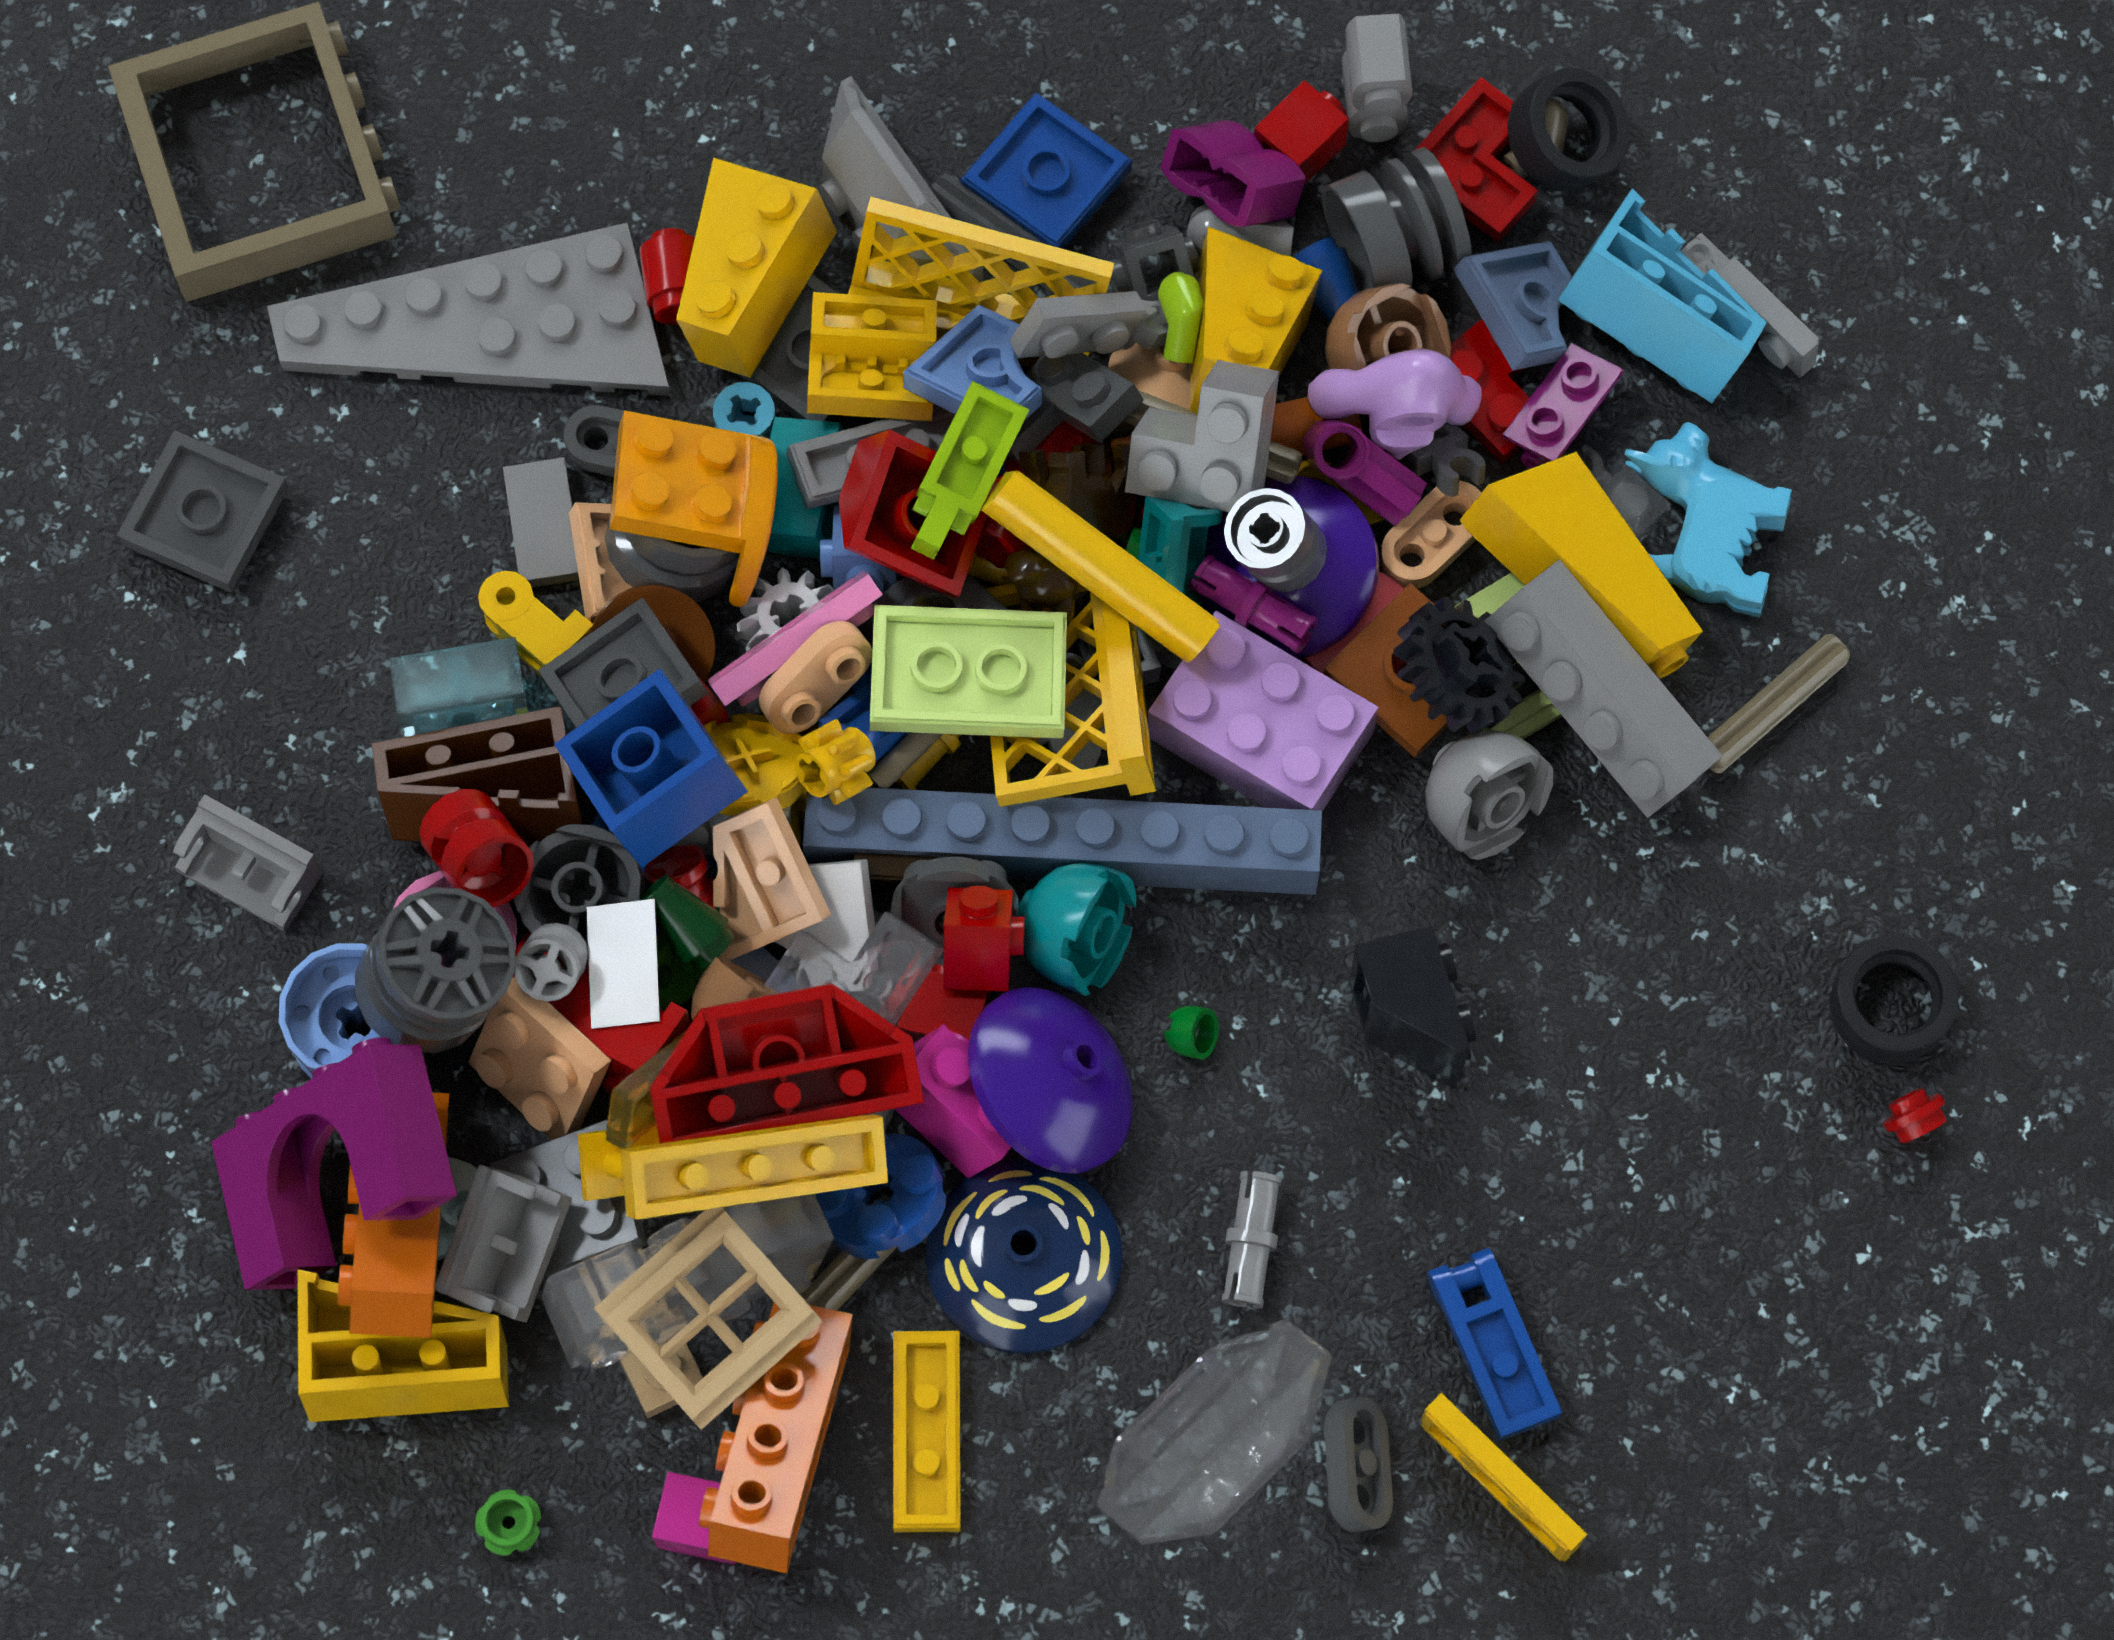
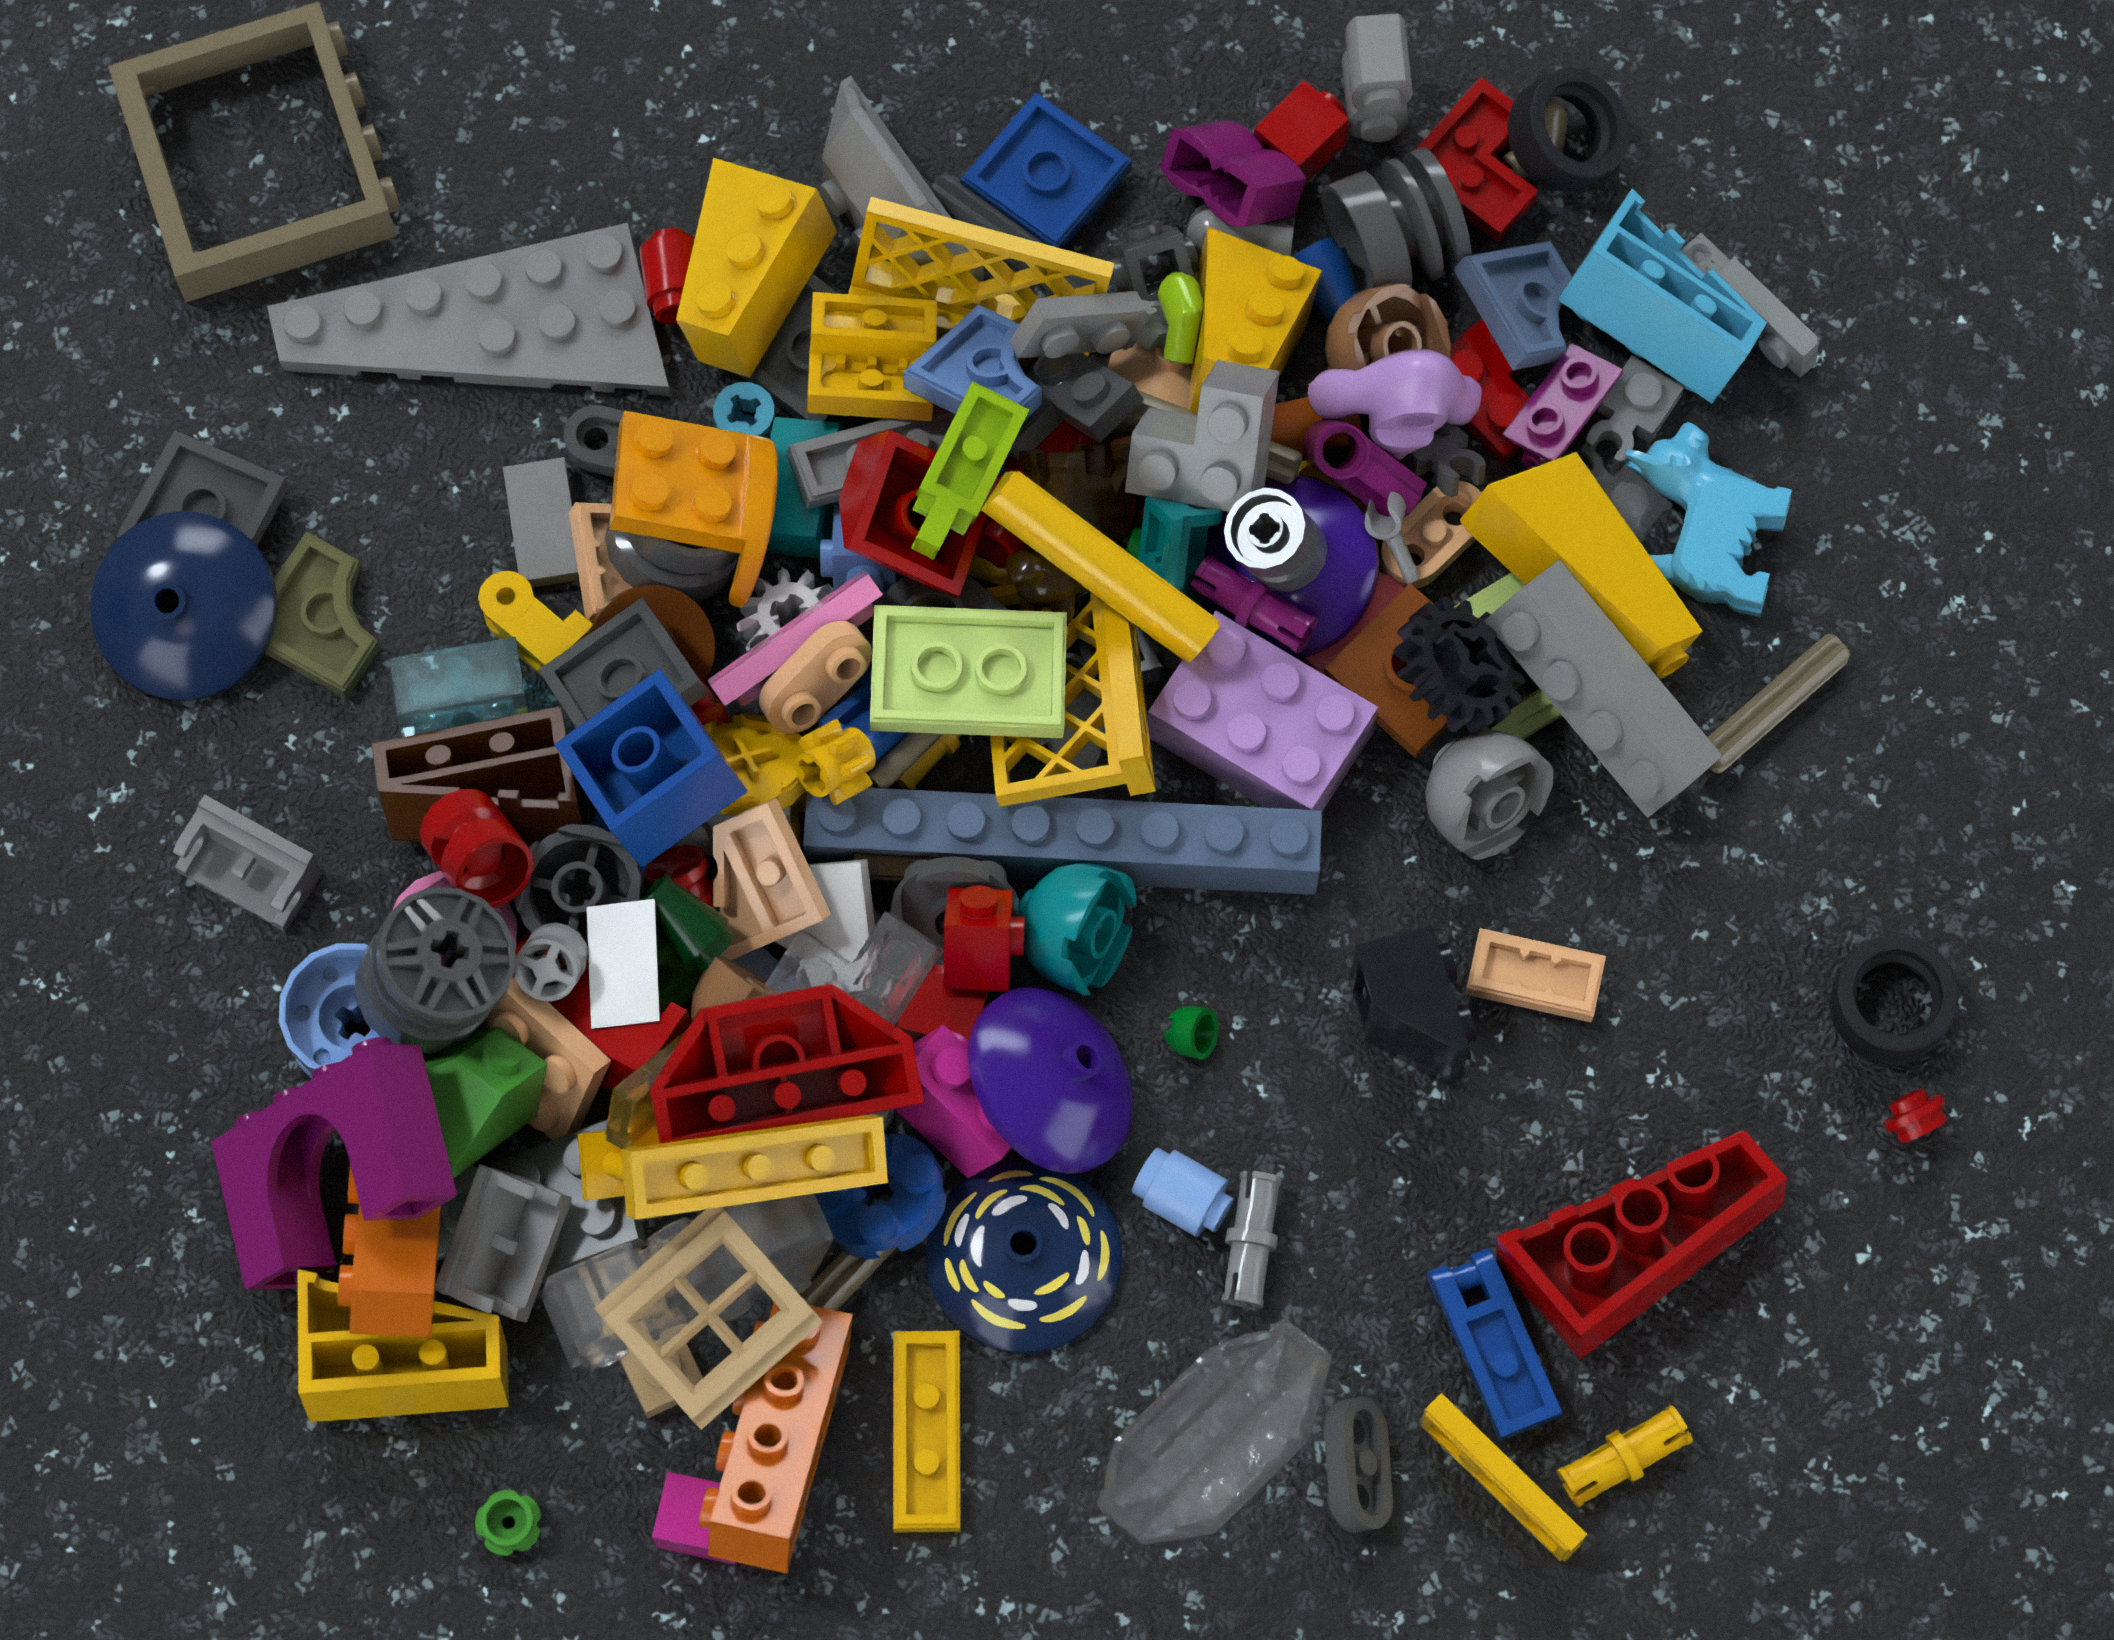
none -> dark blue dish [90,511,277,701]
none -> olive tile [265,531,381,699]
none -> bright green slope [423,1027,548,1178]
none -> light blue brick [1132,1147,1234,1237]
none -> light grey hand [1364,492,1420,584]
none -> light nougat plate [1465,928,1606,1023]
none -> red wedge [1496,1130,1787,1360]
none -> yellow pin [1556,1405,1693,1508]
none -> light grey plate [1584,355,1685,471]

